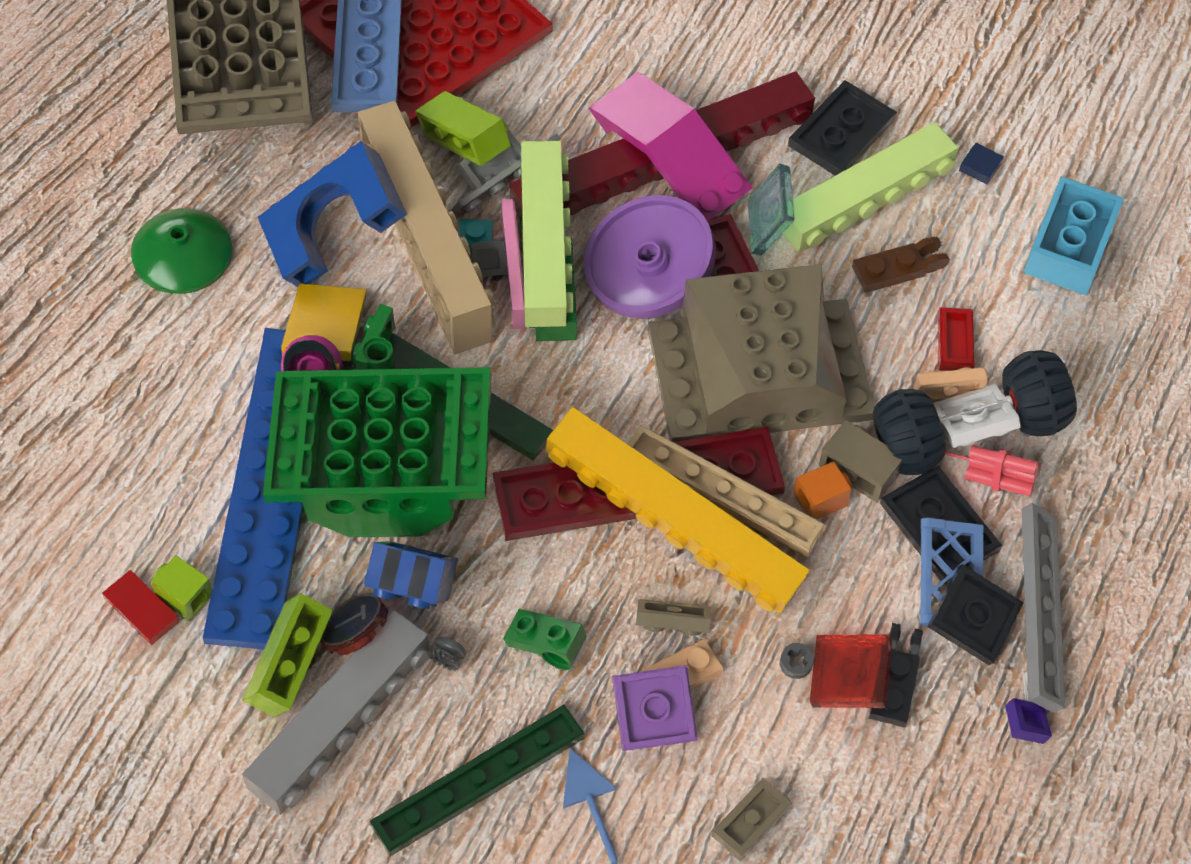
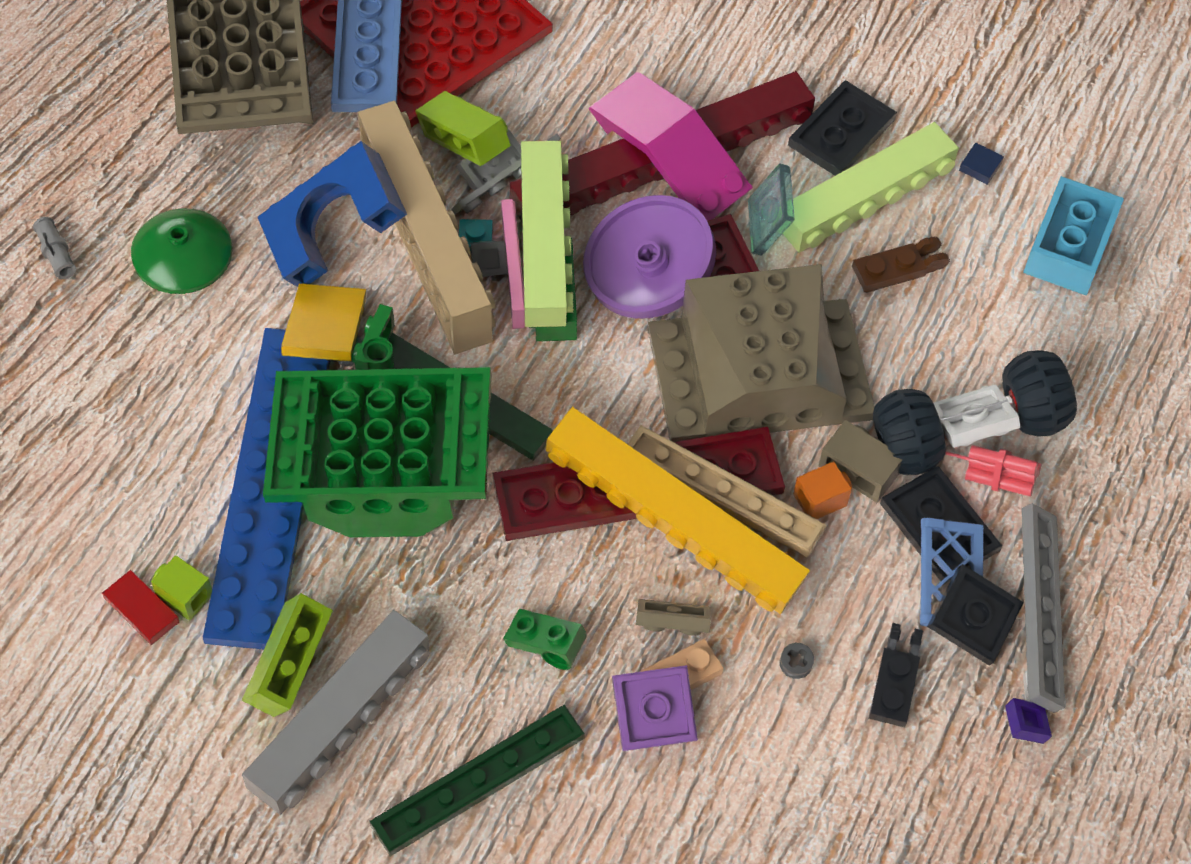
dark pink piece [281,335,343,371] -> none
tile [320,593,389,655] -> none
blue brick [364,541,458,609] -> none
dark grey bush [429,637,467,671] -> none
medium blue piece [563,748,618,864] -> none
dark tan plate [712,778,792,862] -> none
clear red tile [810,634,892,708] -> none
light nougat plate [913,367,988,403] -> none
red tile [938,307,975,371] -> none
none -> light grey pin [33,217,76,279]

